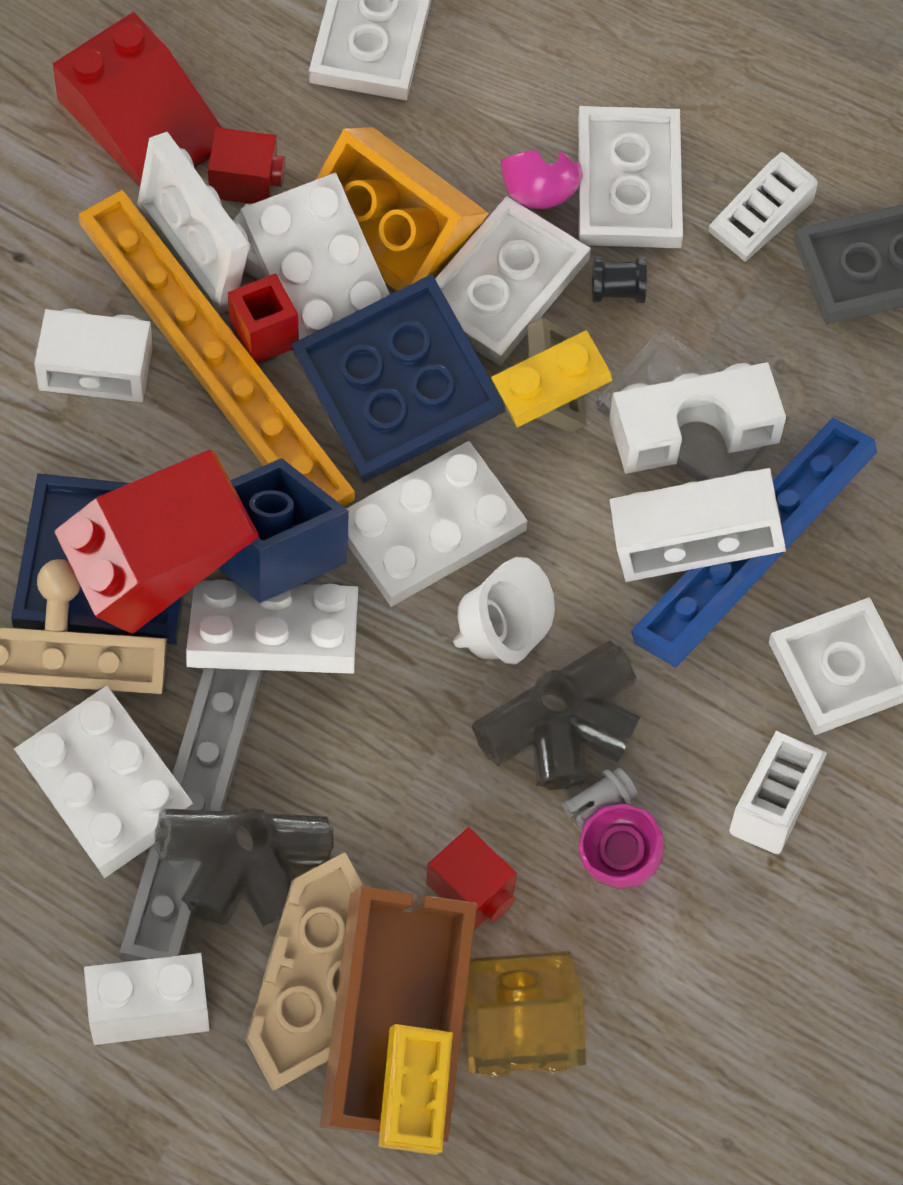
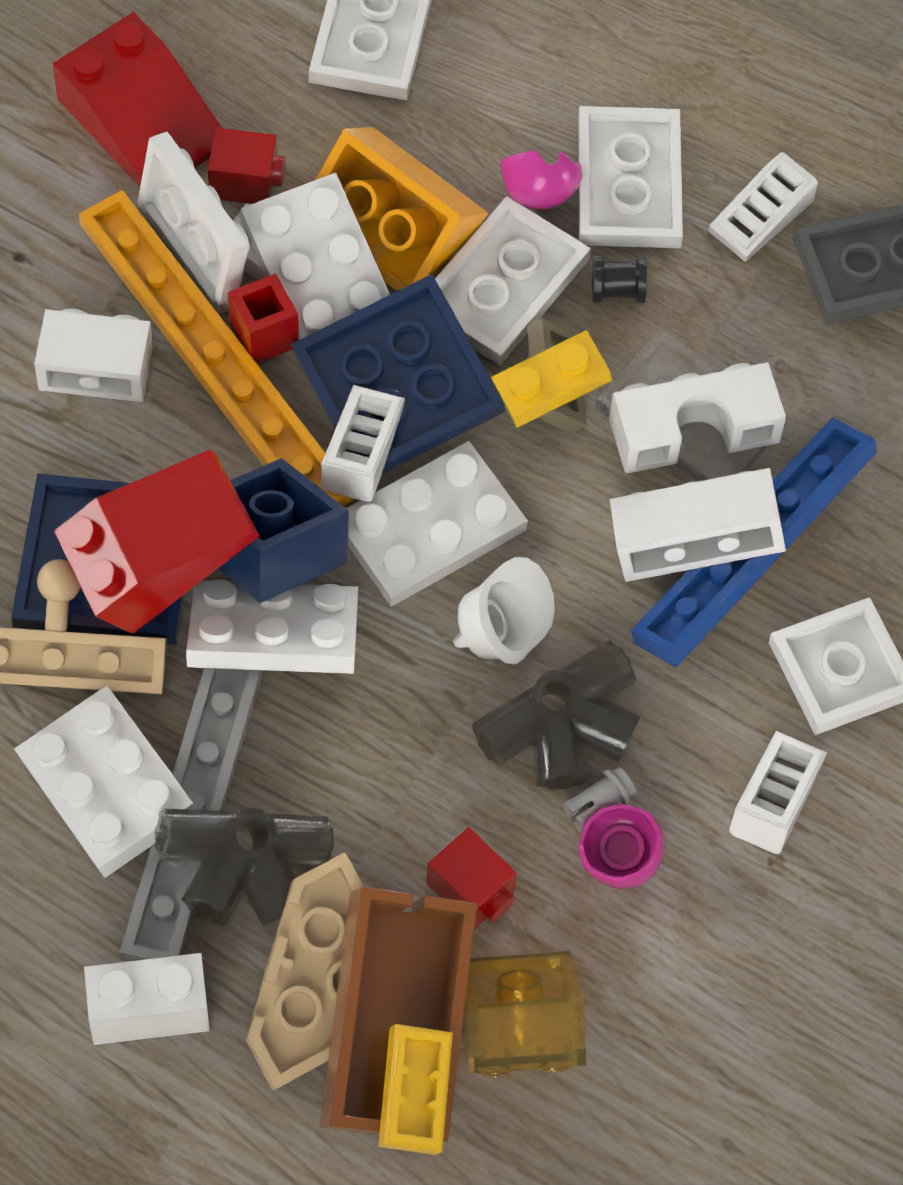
none -> white slope [321,385,405,502]

